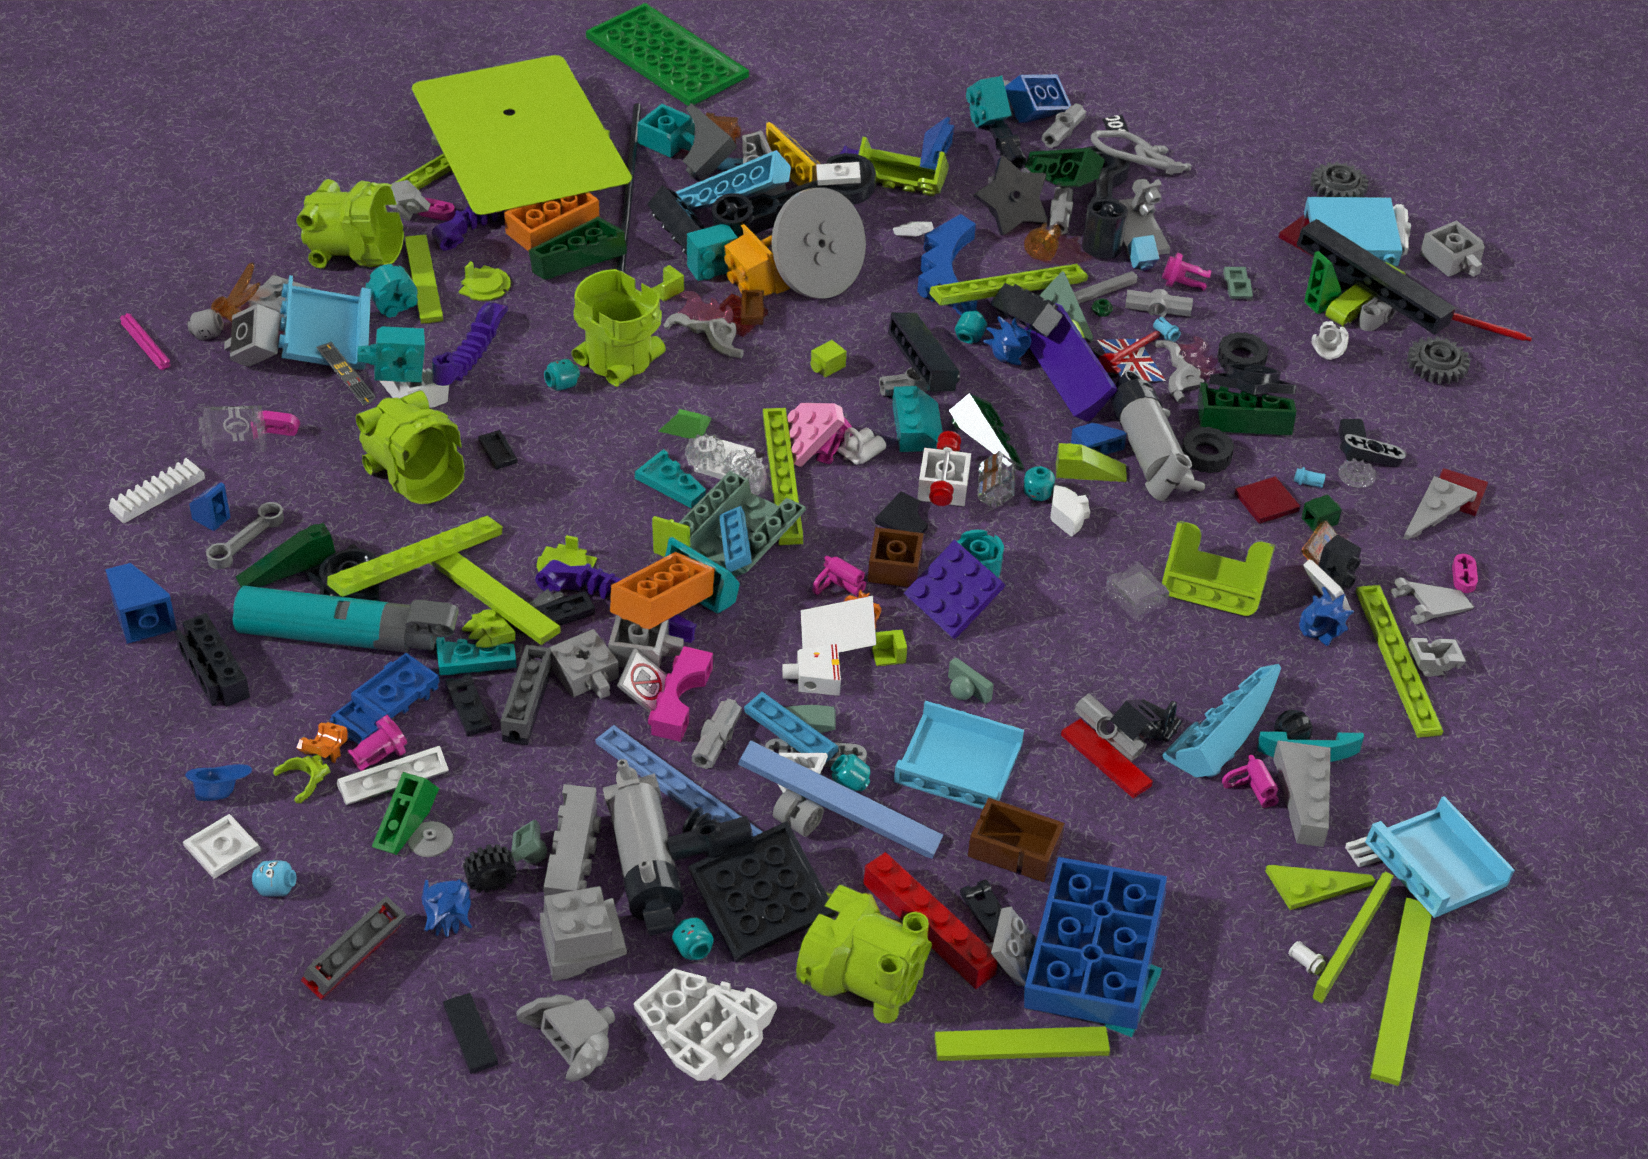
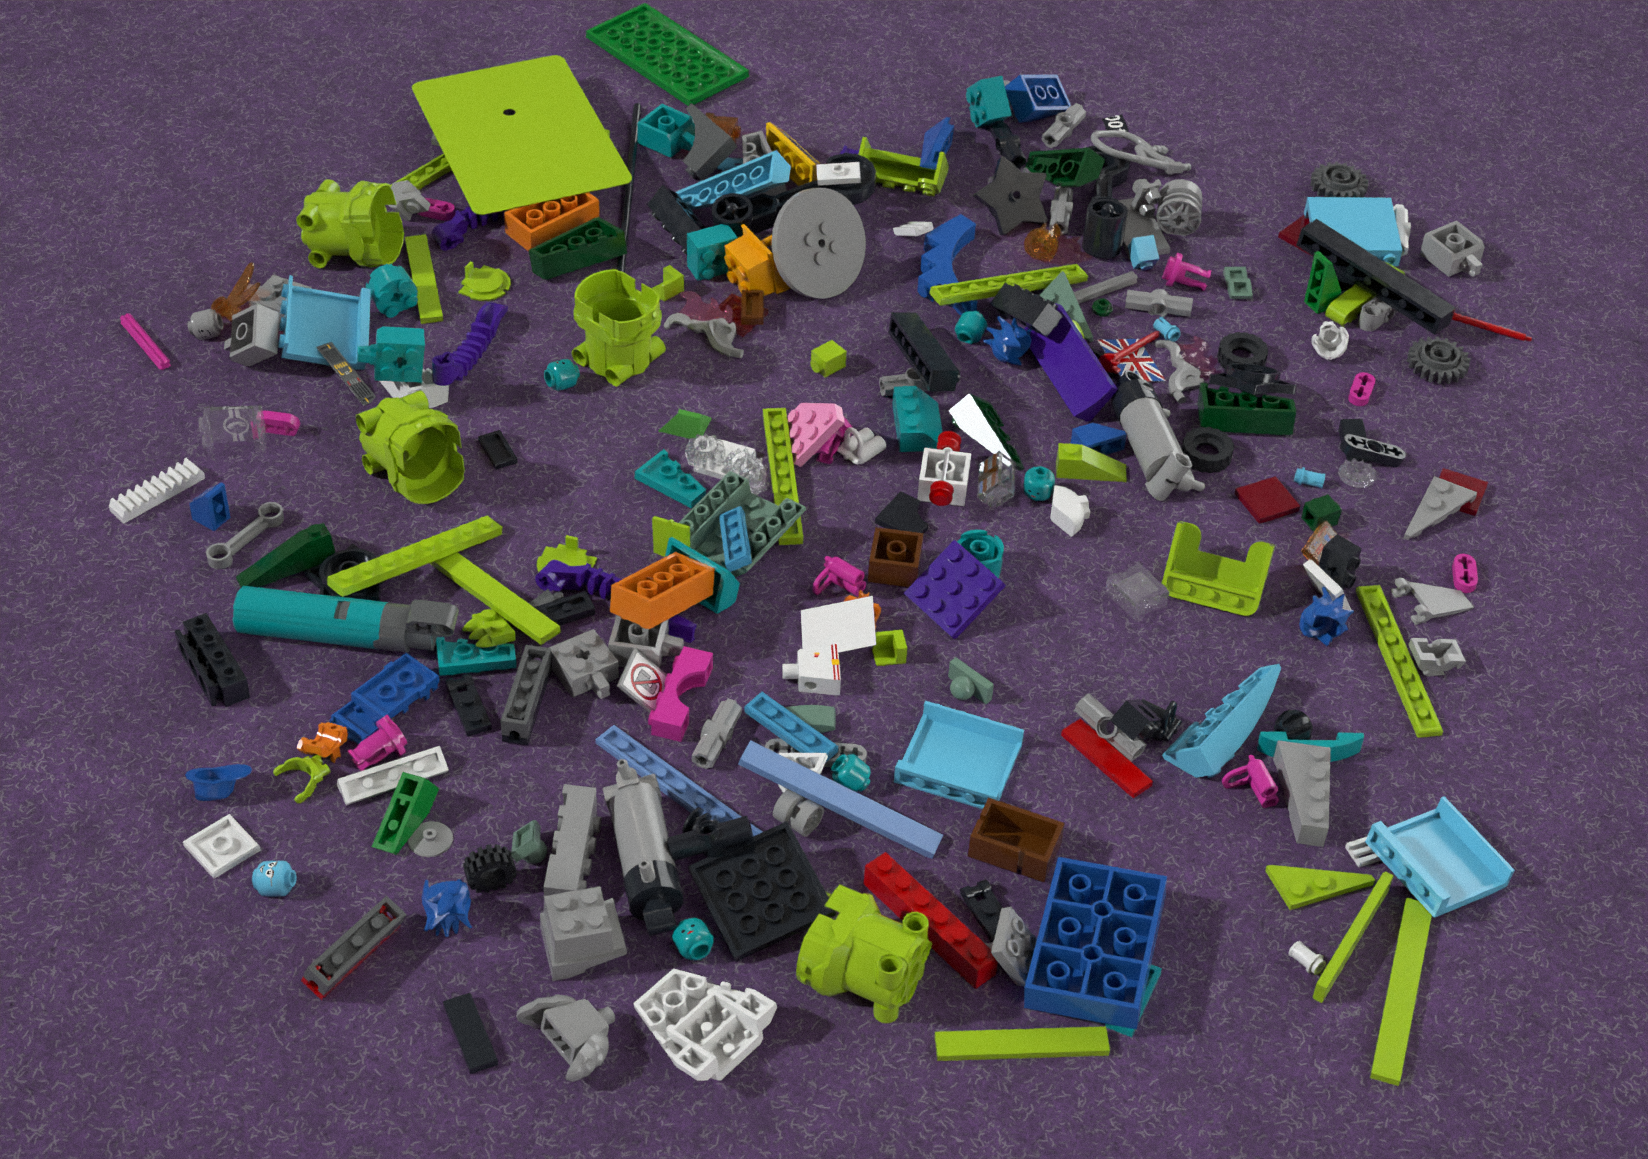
blue slope [105,563,177,644] -> none
none -> light grey wheel [1157,179,1203,236]
none -> dark pink beam [1348,372,1375,406]

